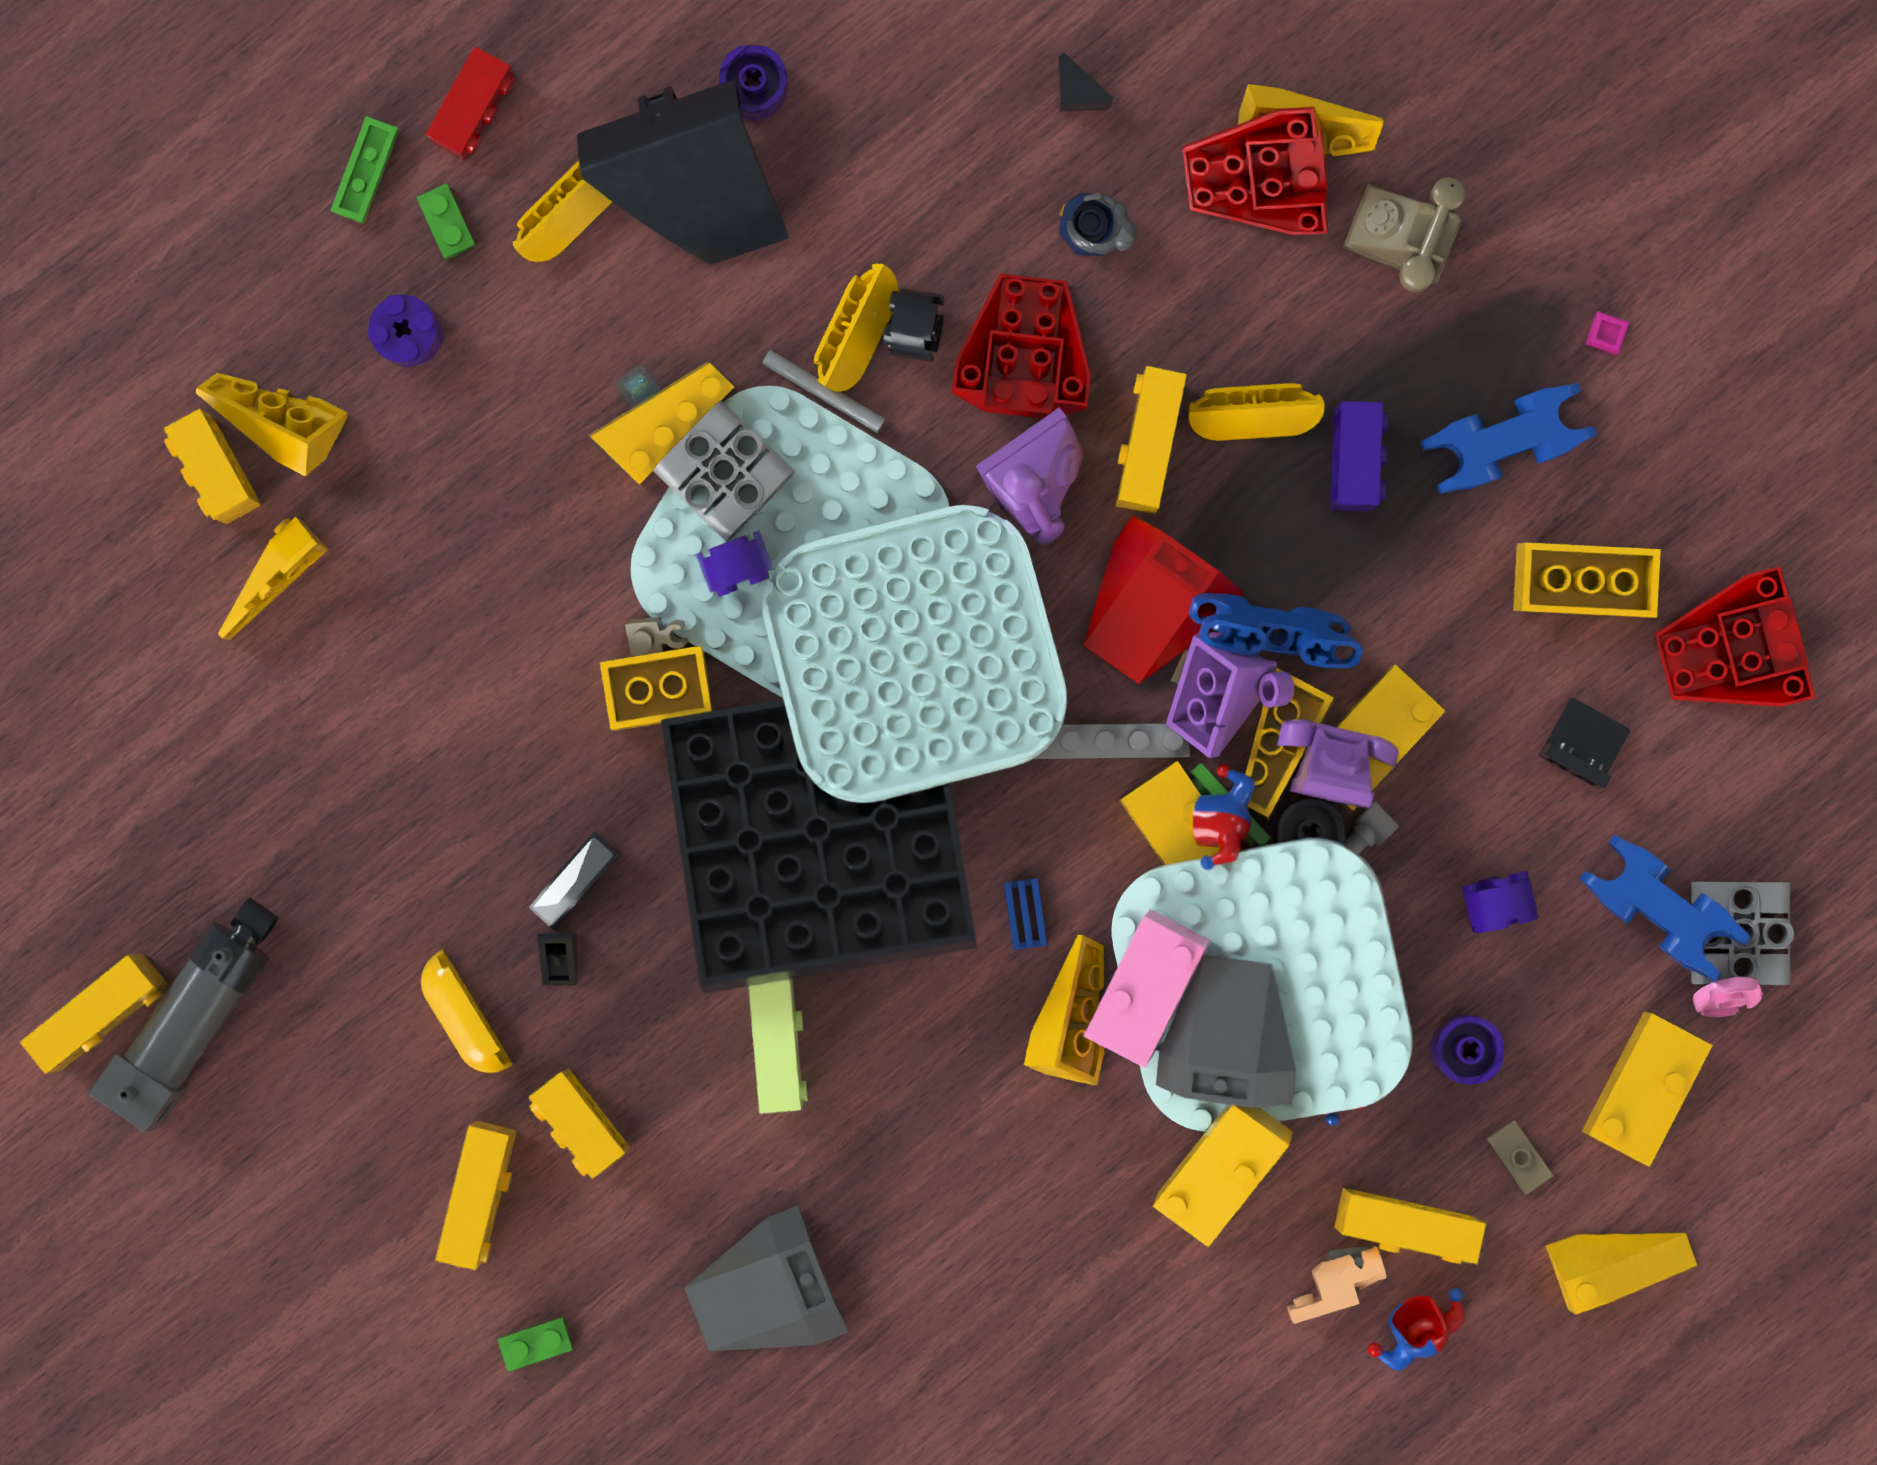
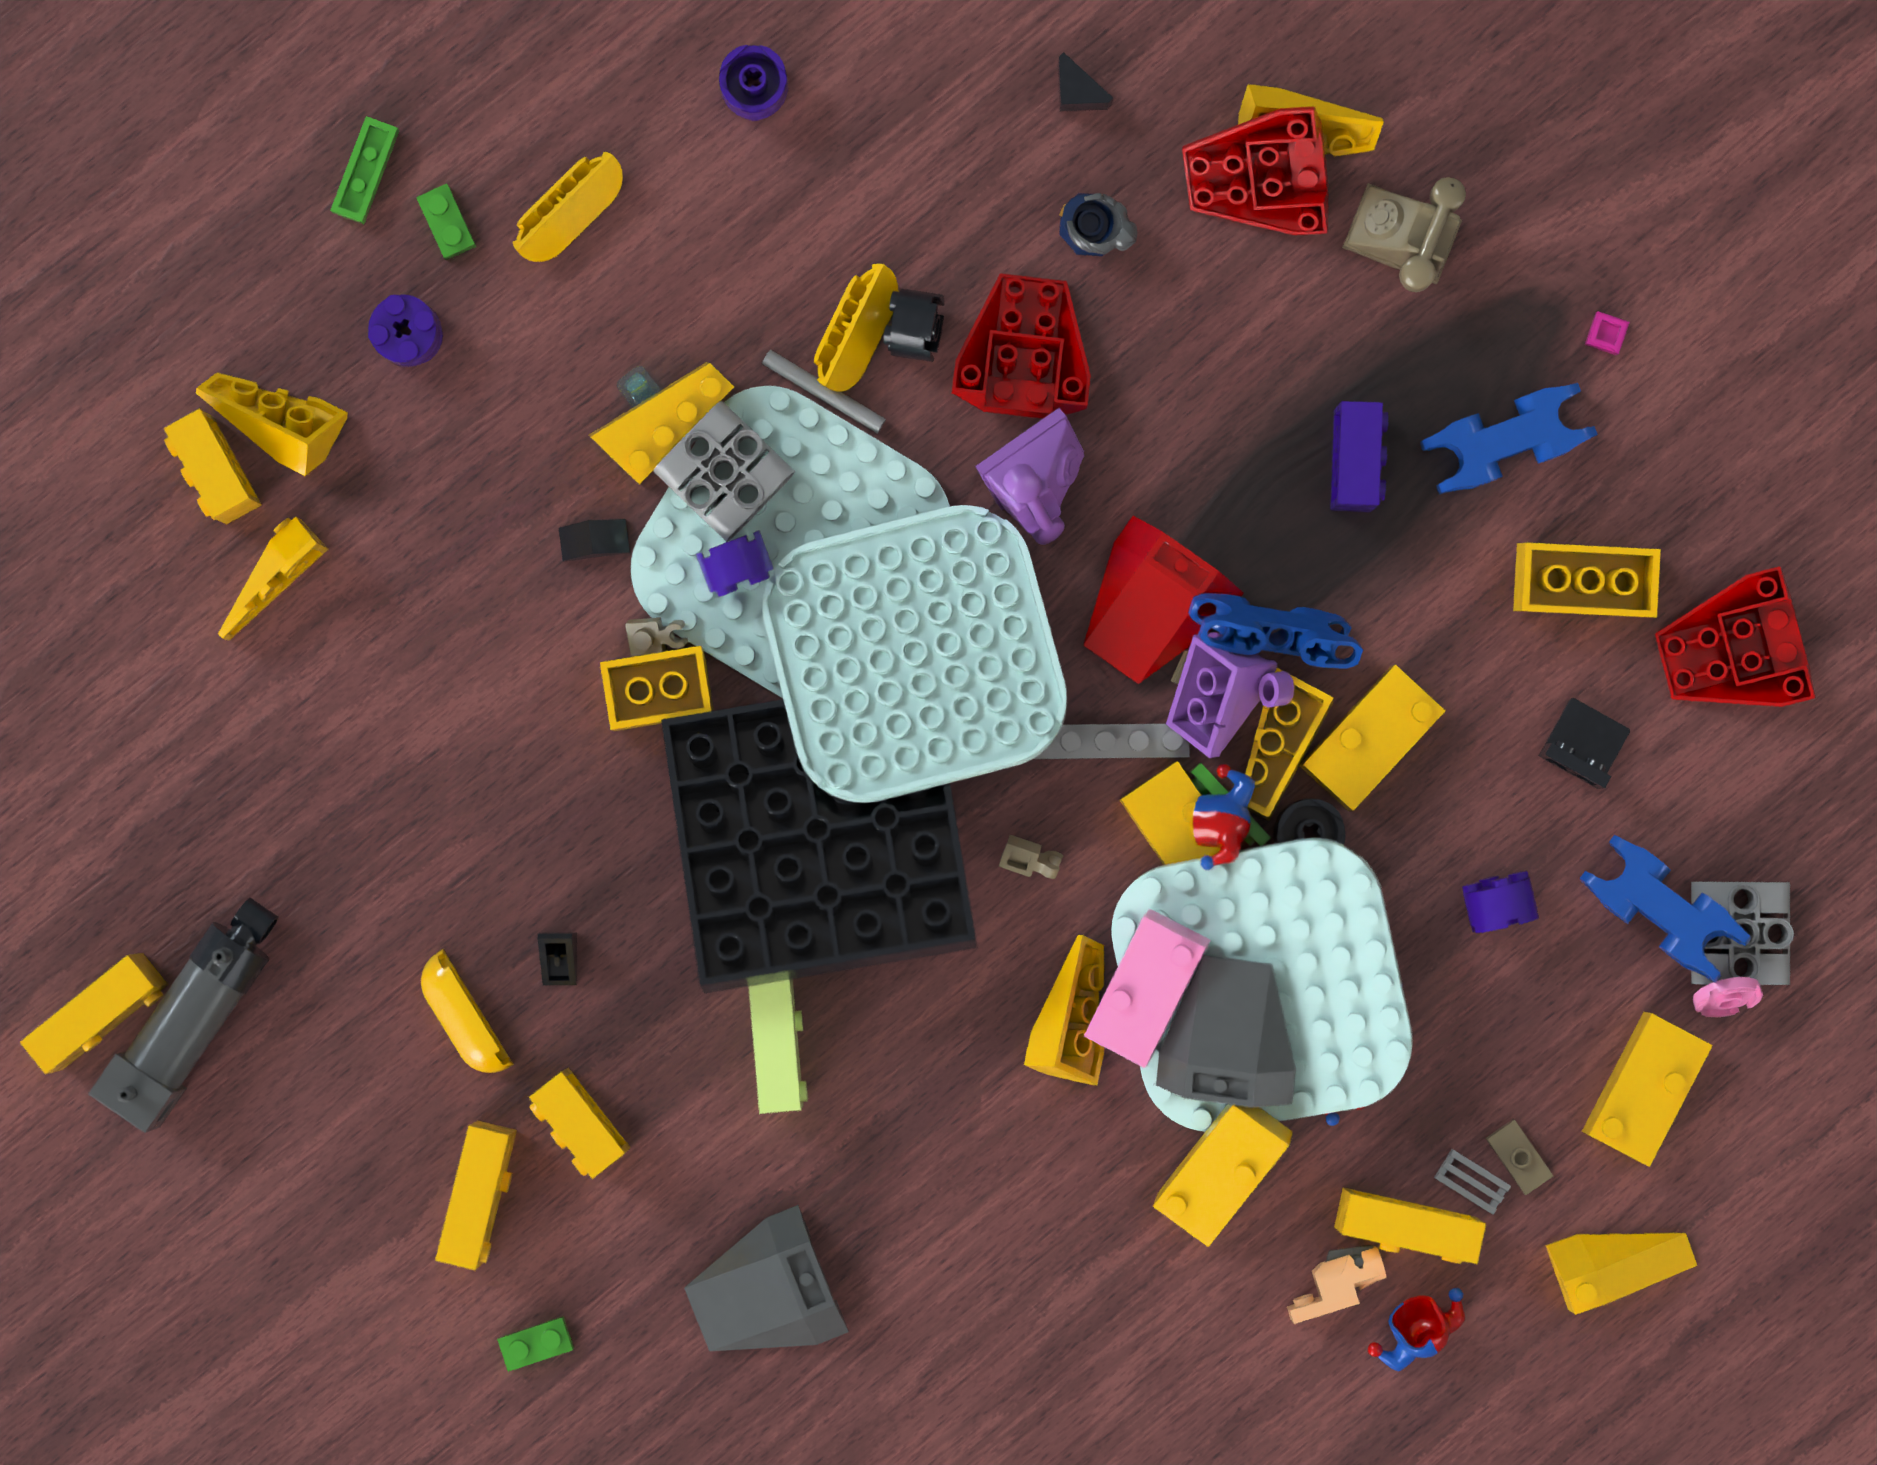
red brick [425,46,515,160] -> none
slope [529,832,621,930] -> none
black panel [577,80,788,265] -> none
blue tile [1004,878,1047,950] -> none
yellow brick [1115,366,1187,515] -> none
yellow brick [1189,383,1325,441] -> none
medium lavender piece [1277,719,1399,808] -> none
light grey pin [1343,801,1399,855] -> none
dark purple brick [1430,1014,1504,1085] -> none
none -> black slope [559,519,630,562]
none -> dark tan plate [999,835,1063,879]
none -> light grey tile [1434,1149,1511,1215]

